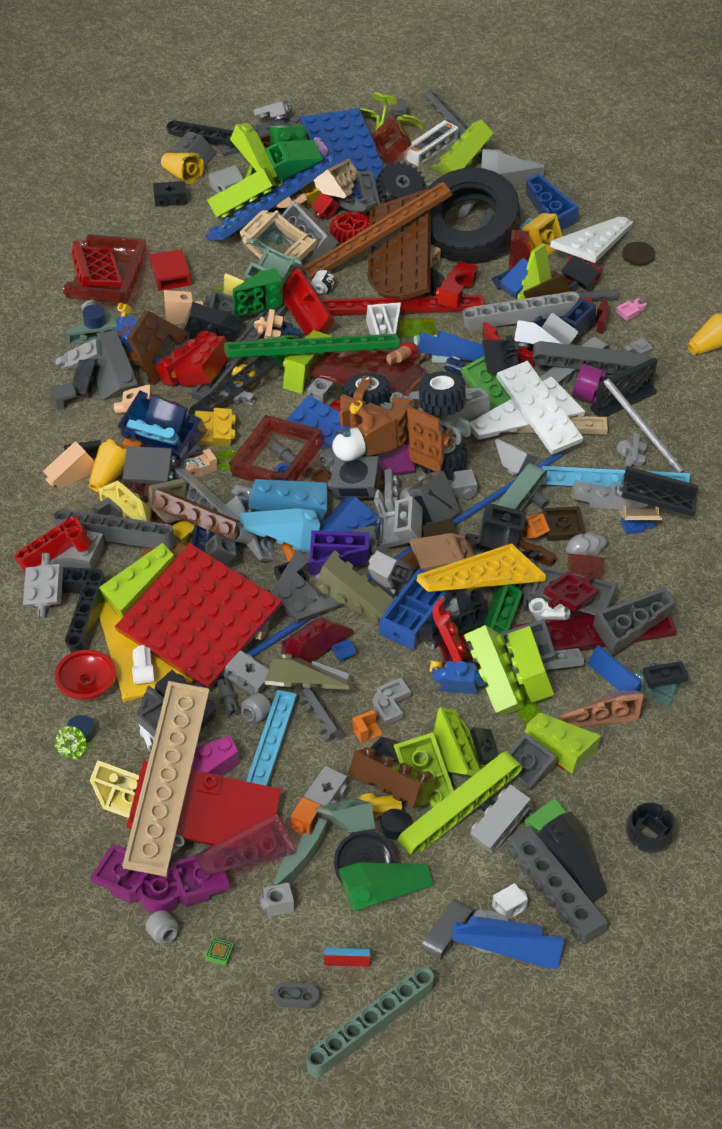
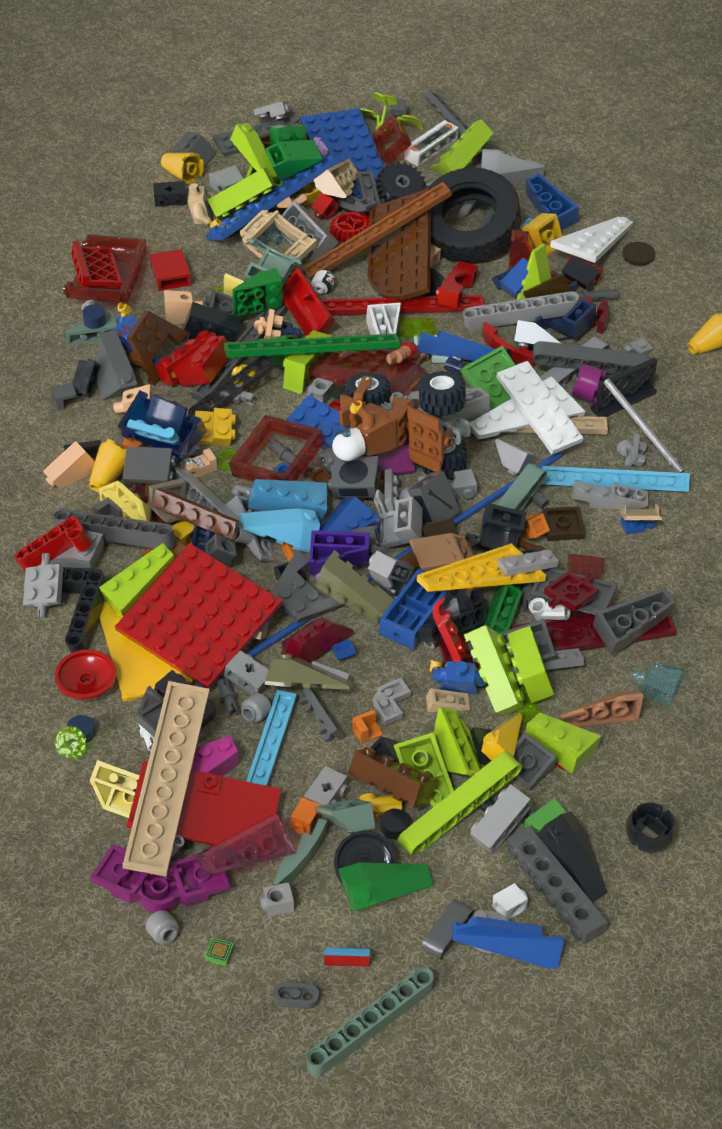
light grey hinge [55,339,101,369] -> none
white piece [132,645,155,685] -> none
black beam [166,120,236,147] -> none
black hinge [482,335,519,374] -> none
light grey panel [541,313,579,345] -> none
light grey arm [566,532,607,558] -> none
blue slope [587,645,642,692] -> none
bright pink plate [616,298,647,321] -> none
black fence [621,466,698,517] -> none
black plate [642,661,689,688] -> none
none -> tan torso [188,183,222,228]
none -> tan slope [426,688,471,712]
none -> yellow slope [481,713,522,761]
none -> light grey plate [497,549,559,577]

